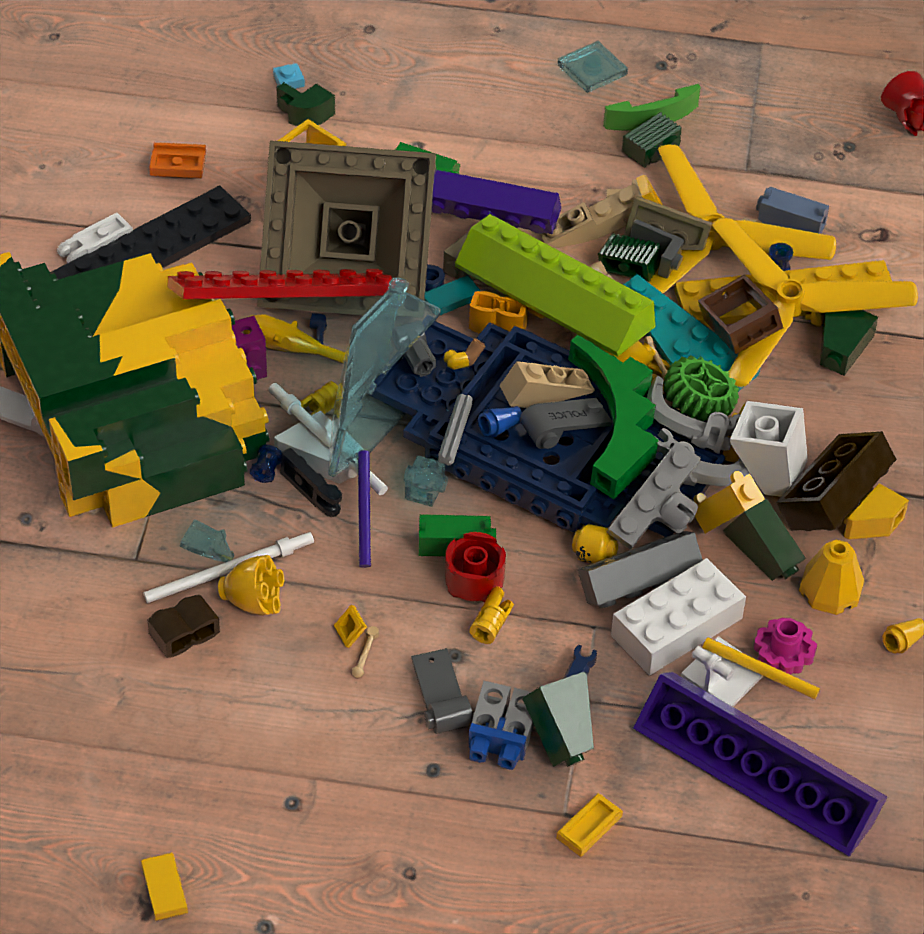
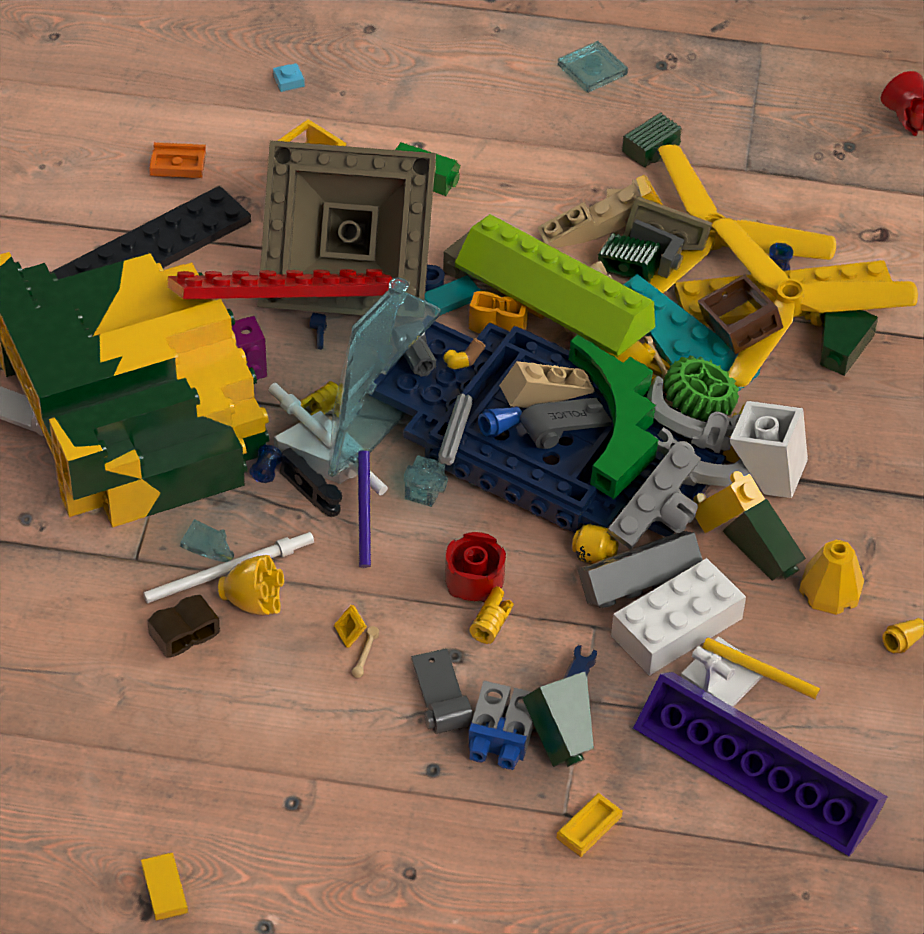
white hinge [57,213,133,263] -> none
yellow piece [243,314,346,363] -> none
dark green brick [276,82,335,126] -> none
green brick [419,514,496,557] -> none
dark purple brick [432,170,562,234] -> none
bright green slope [603,84,701,131] -> none
dark pink plant [753,618,817,674] -> none
sand blue brick [756,187,829,234] -> none
dark brown brick [776,431,897,531] -> none
yellow slope [844,483,909,539] -> none

